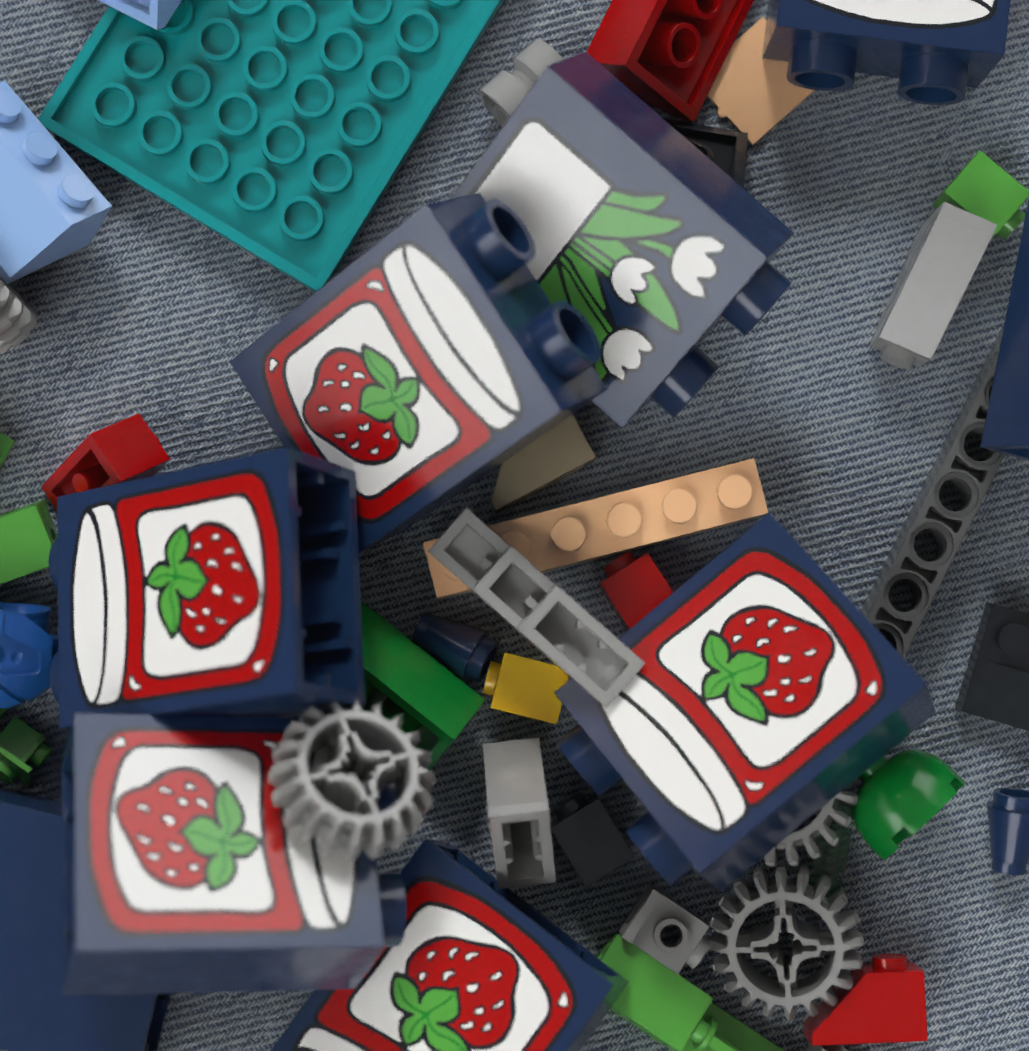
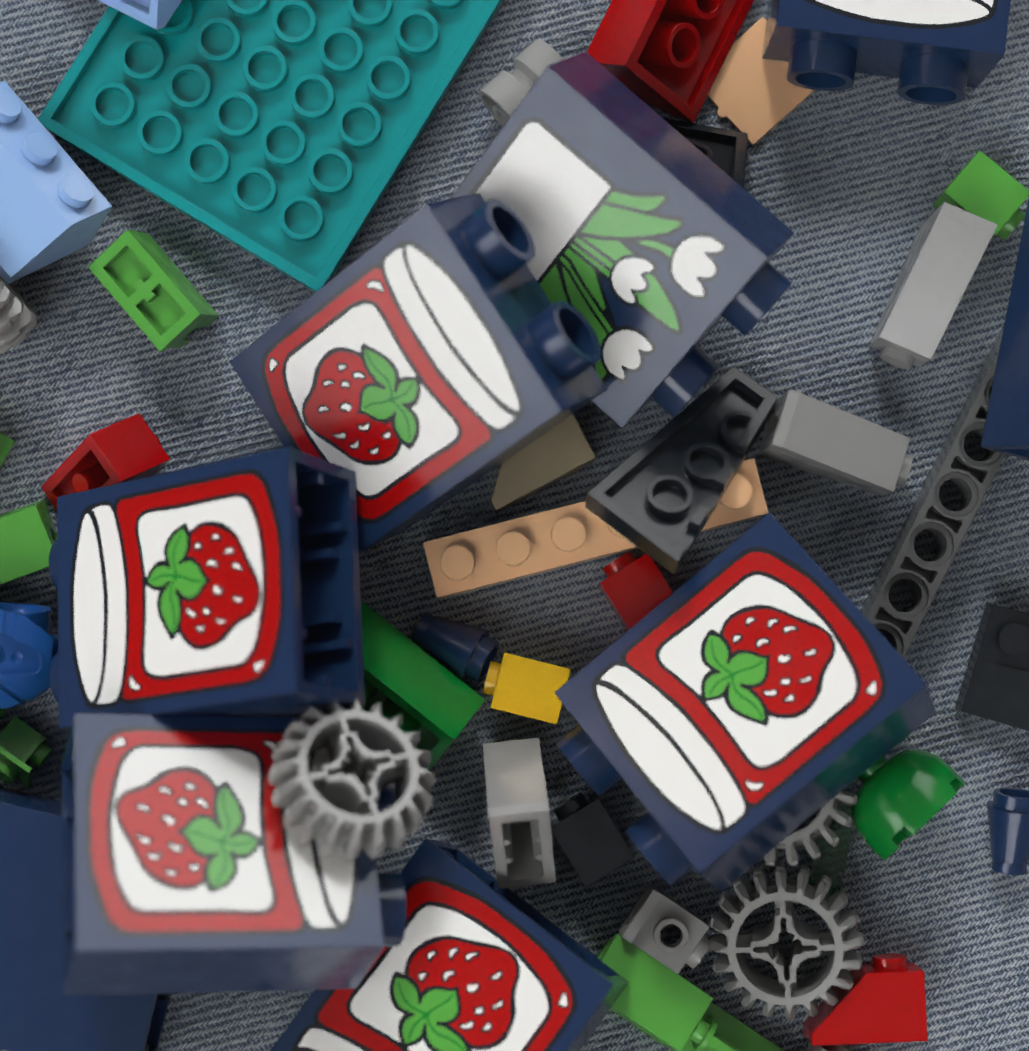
light grey slope [428,508,646,708] -> none
none -> bright green hinge [88,229,219,352]
none -> black wing [585,366,778,575]
none -> light grey slope [757,389,913,496]

